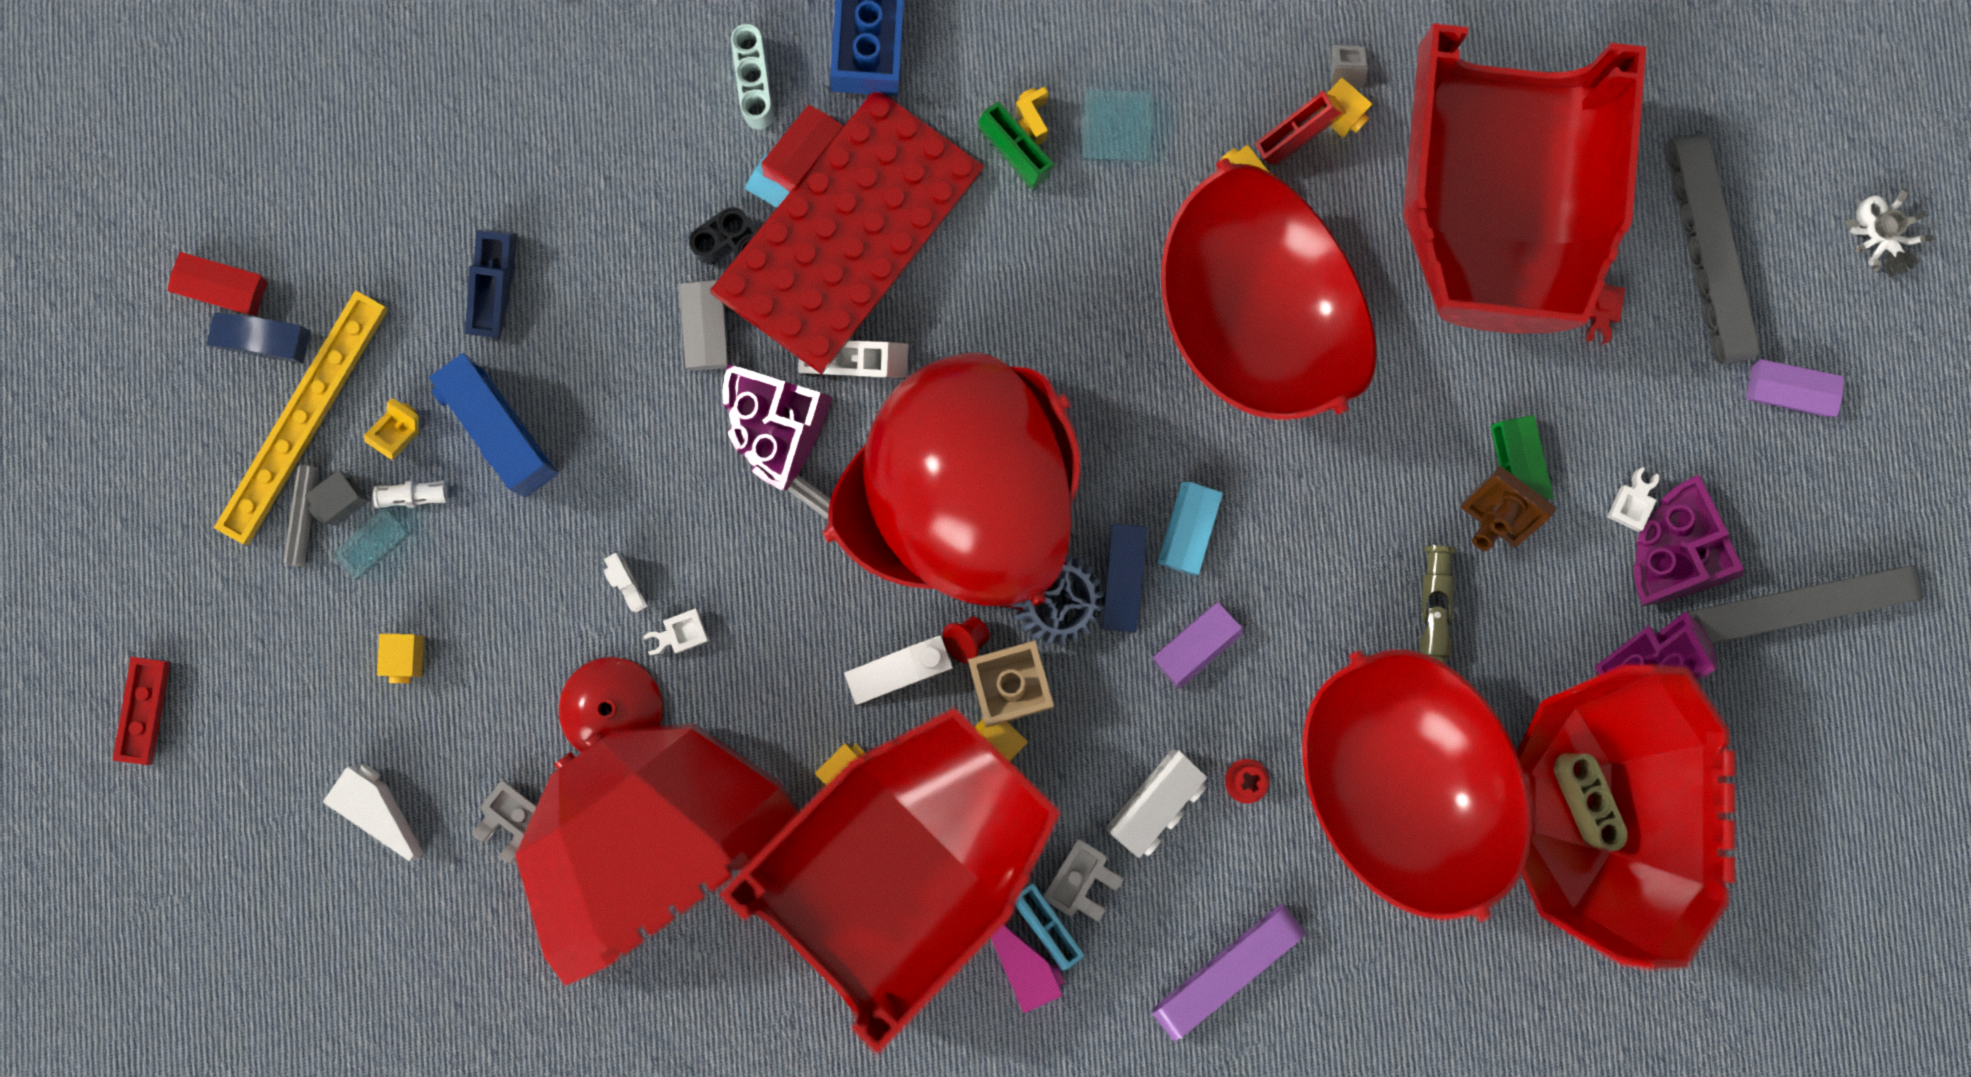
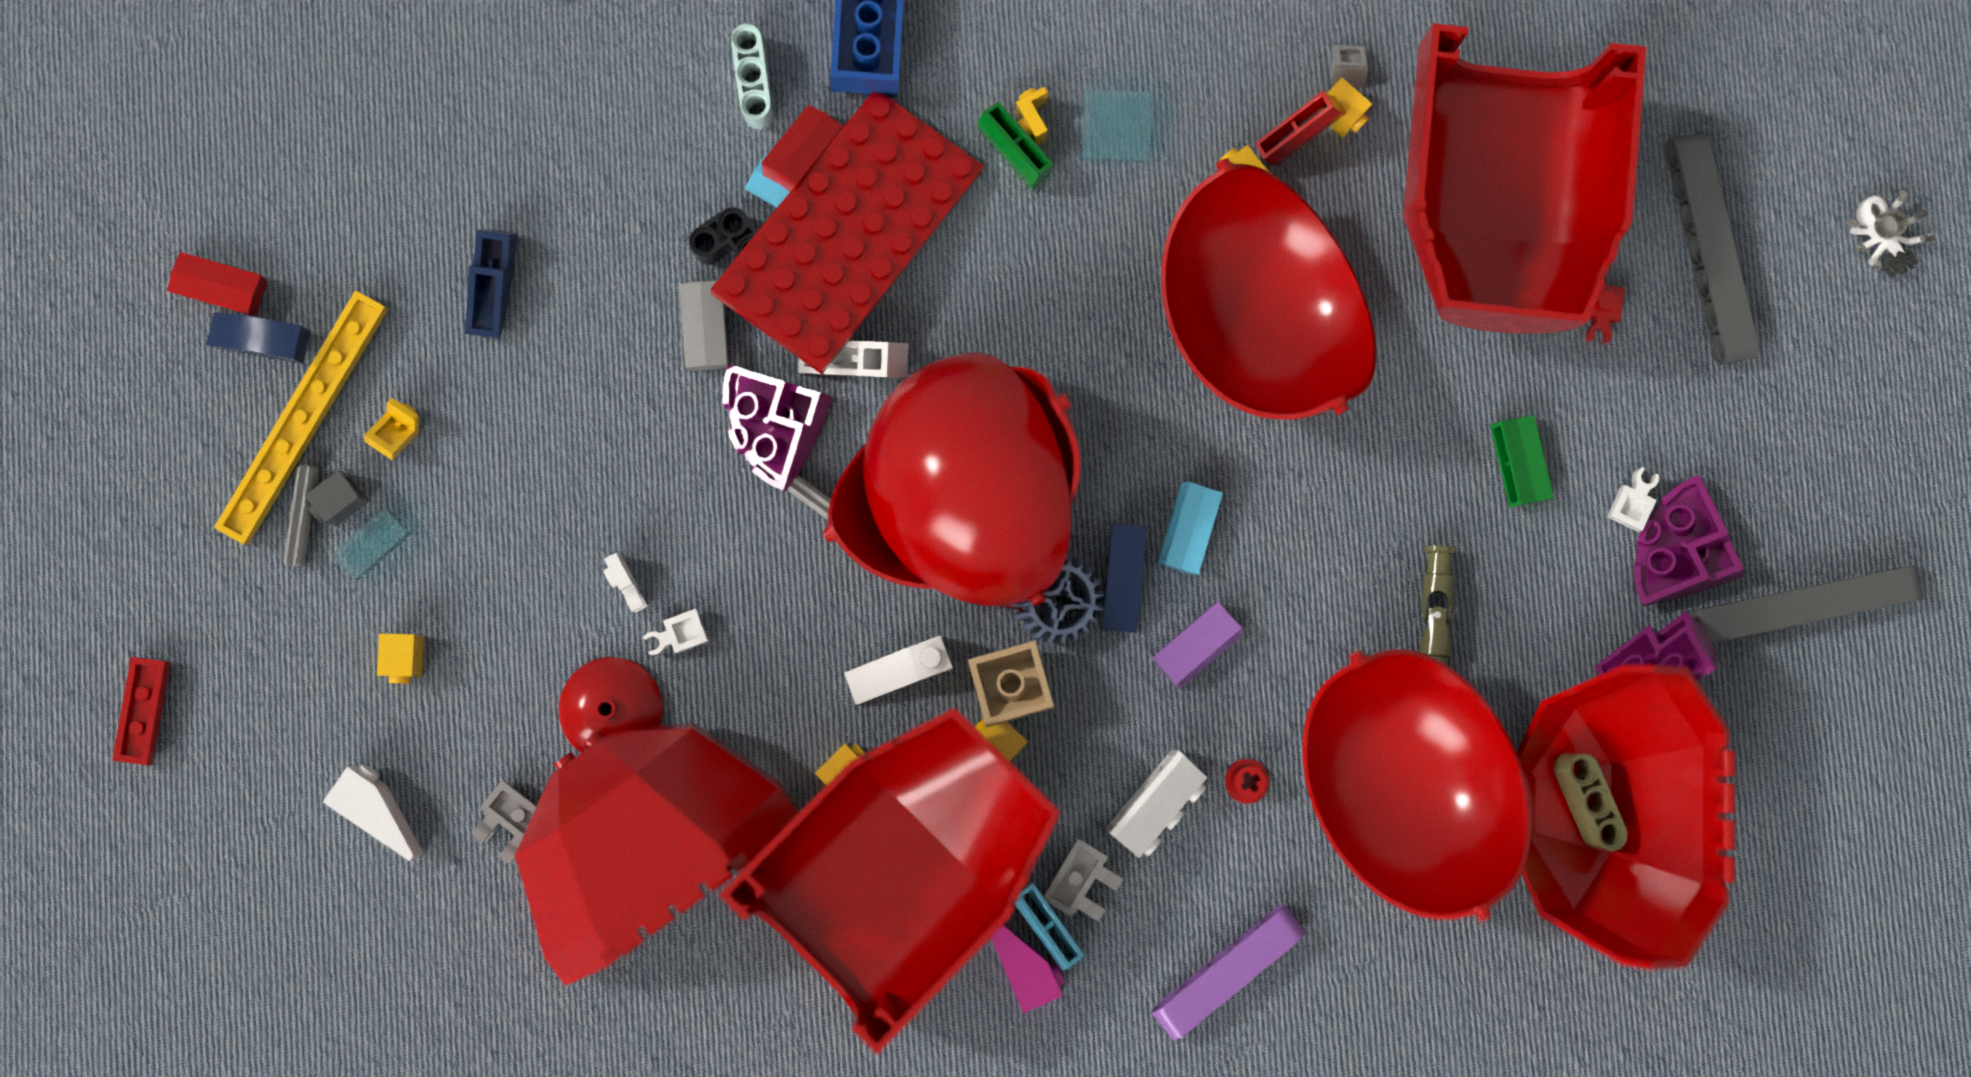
white pin [373,481,448,508] -> none
blue brick [429,353,559,498] -> none
red piece [942,616,990,664] -> none
reddish brown plate [1460,466,1557,551] -> none
medium lavender piece [1745,359,1844,417] -> none

